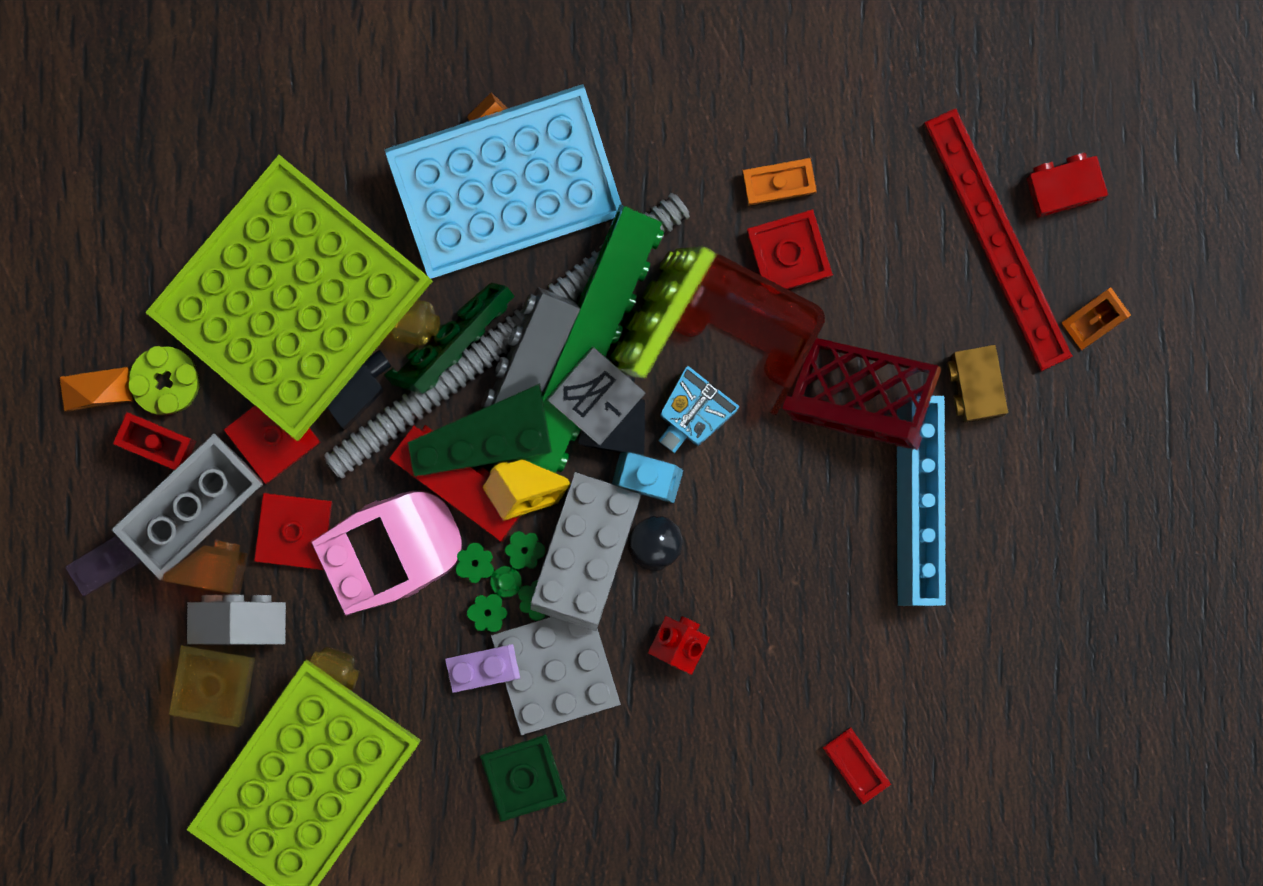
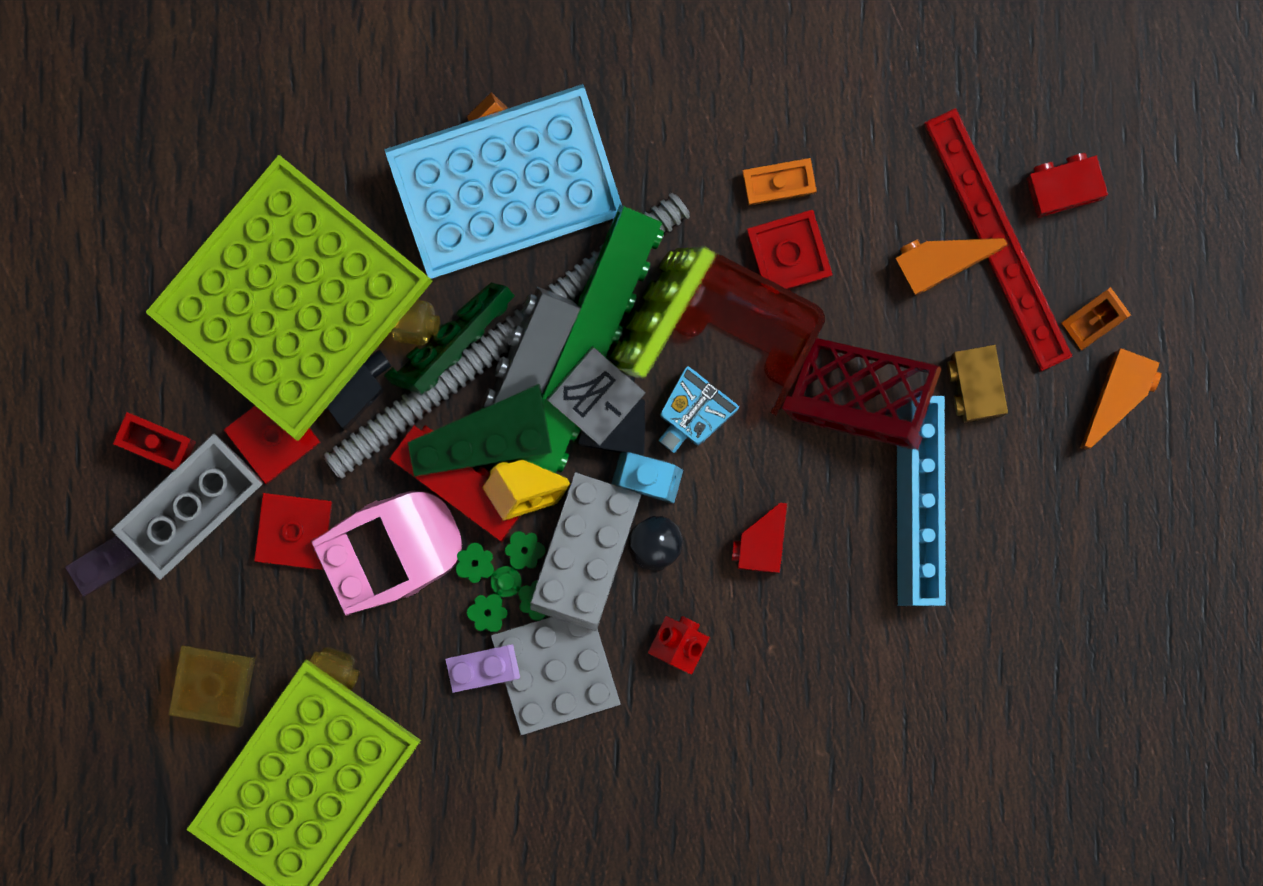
orange slope [60,367,133,411] -> none
lime plate [129,346,199,415] -> none
clear orange slope [162,540,248,594] -> none
light grey brick [187,595,286,644] -> none
dark green tile [480,734,567,822] -> none
red tile [822,727,891,805] -> none
none -> red slope [732,503,787,573]
none -> orange slope [896,238,1009,295]
none -> orange slope [1080,348,1162,450]

